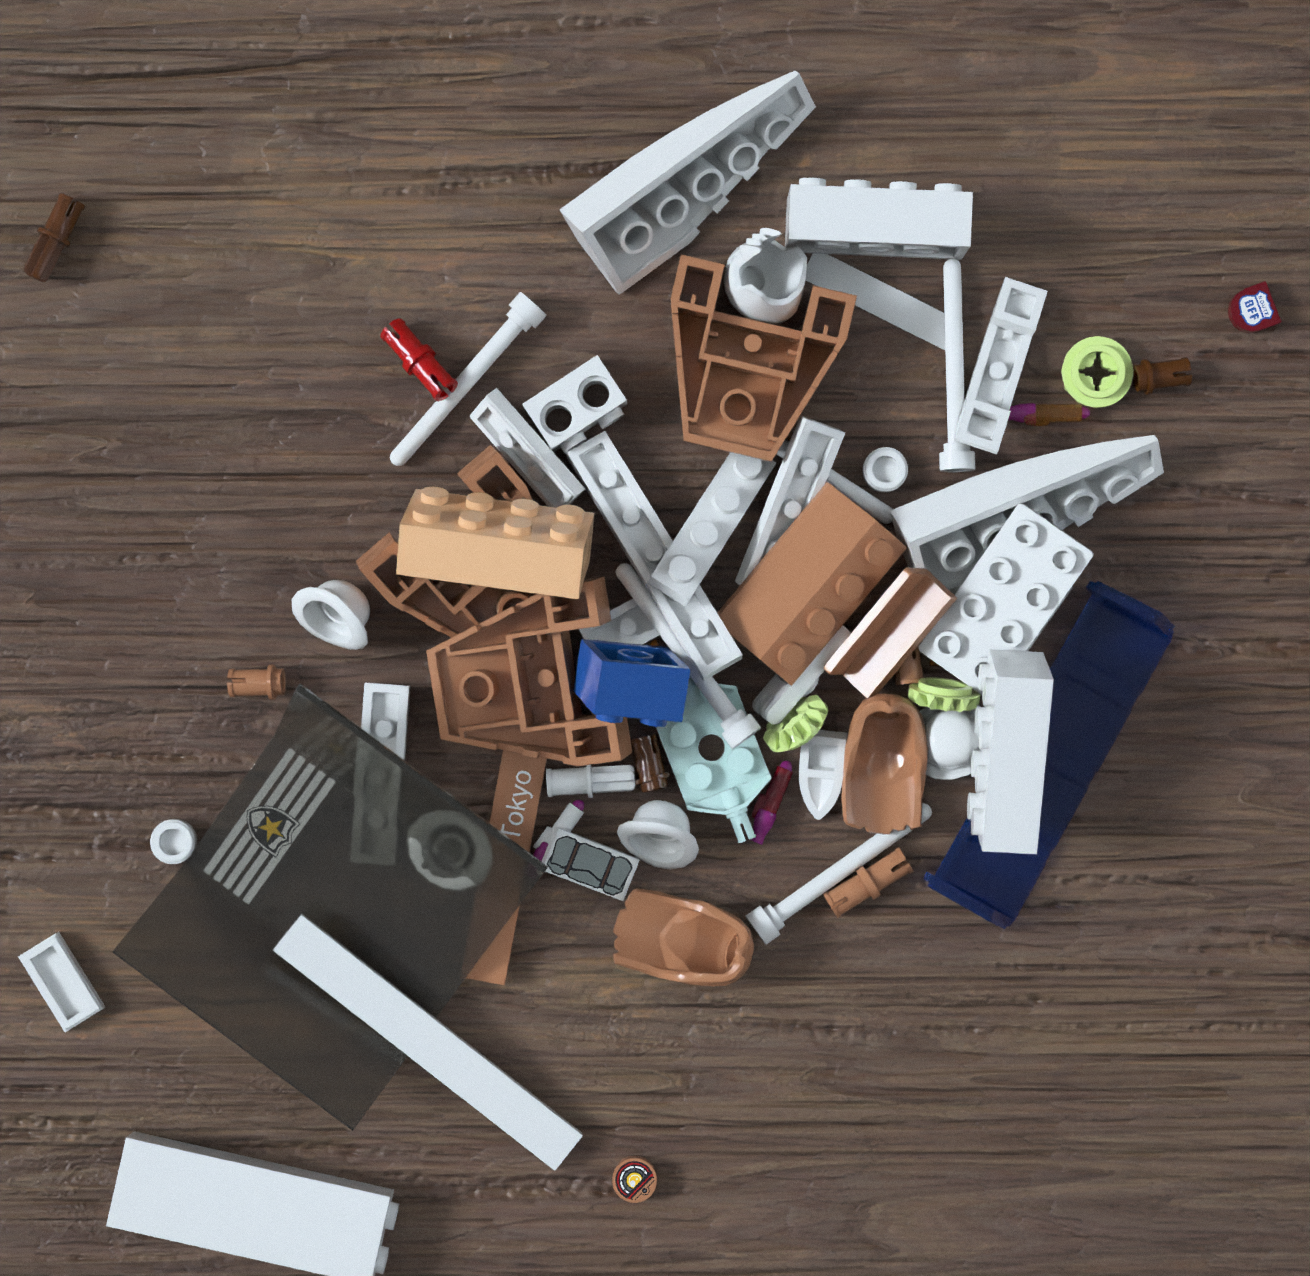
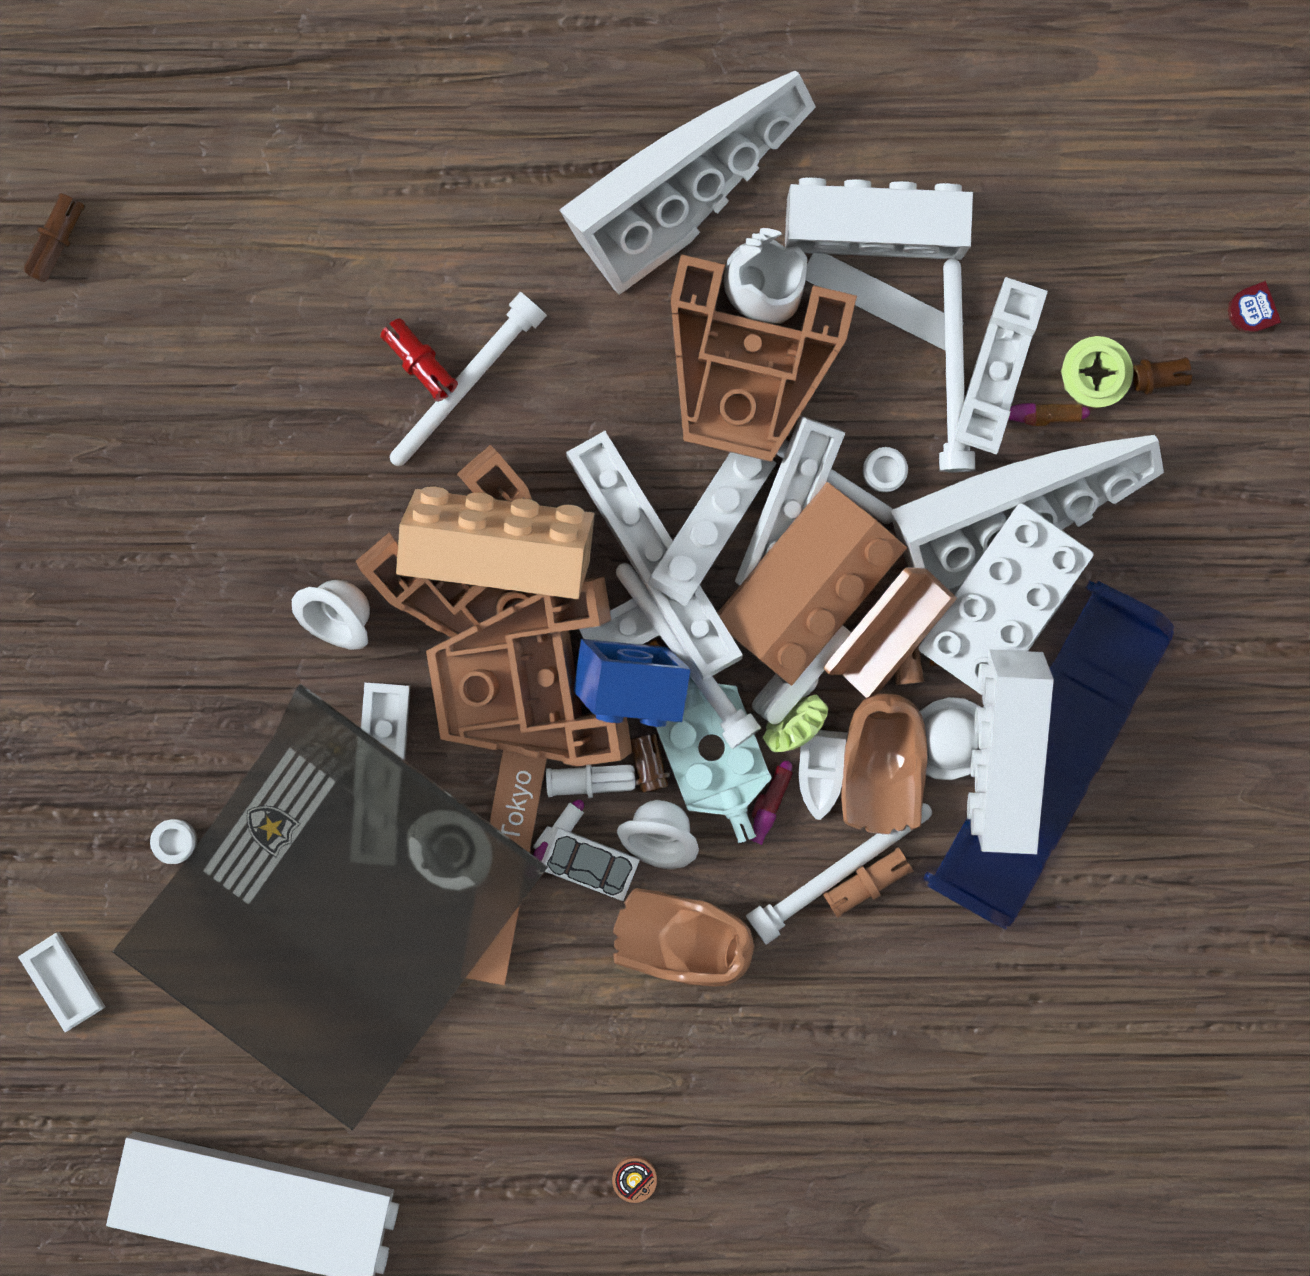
nougat pin [227,665,286,700] -> none
white tile [273,914,583,1171] -> none
white tile [470,388,585,508] -> none
white brick [522,355,627,453] -> none
yellowish green gear [908,677,981,712] -> none

